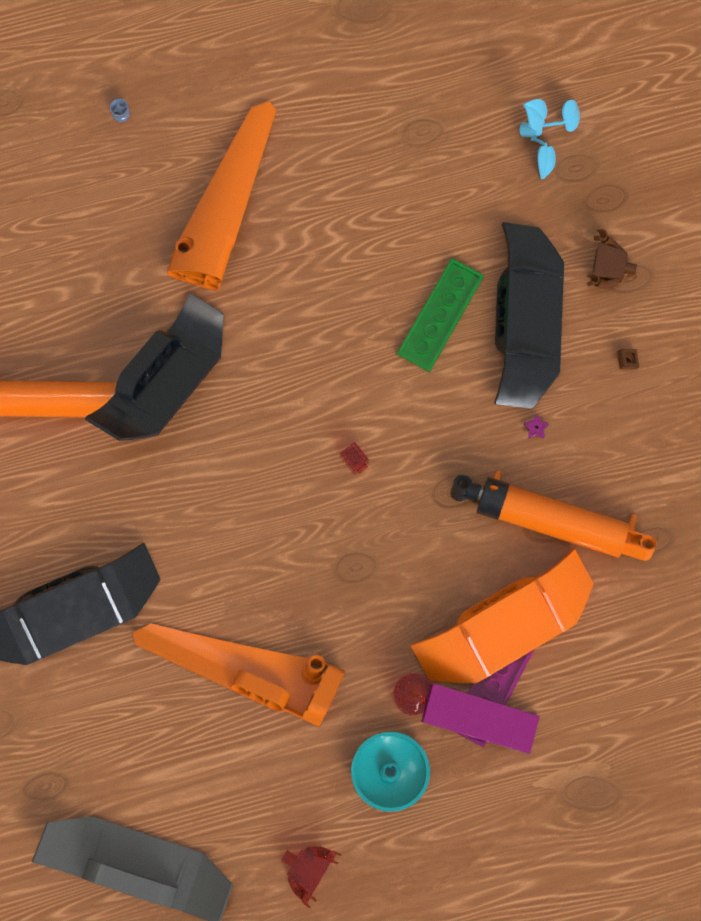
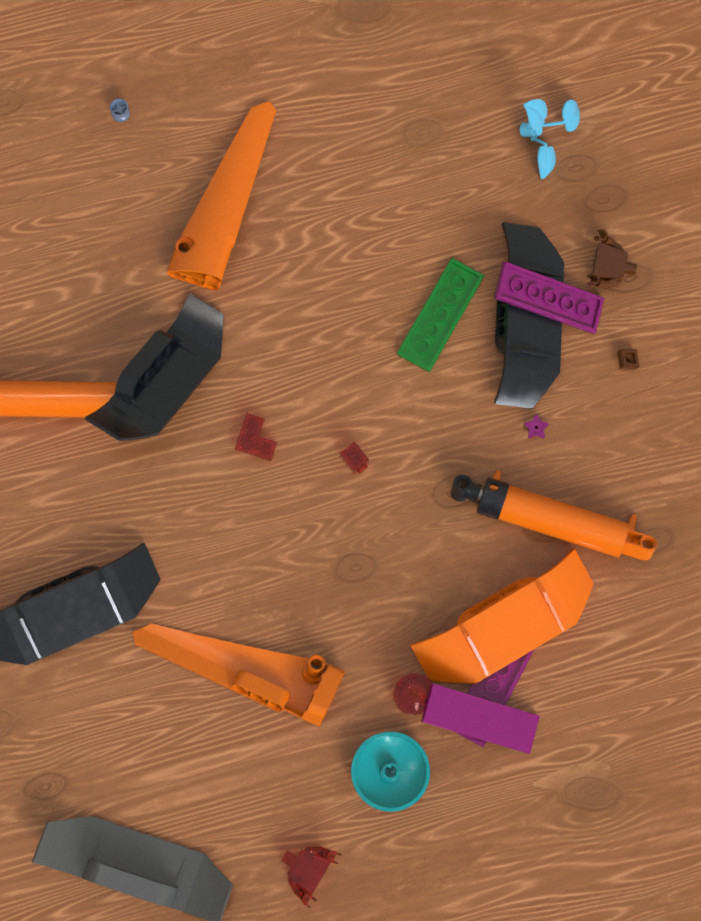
none -> clear red plate [235,413,277,461]
none -> magenta tile [493,261,604,334]

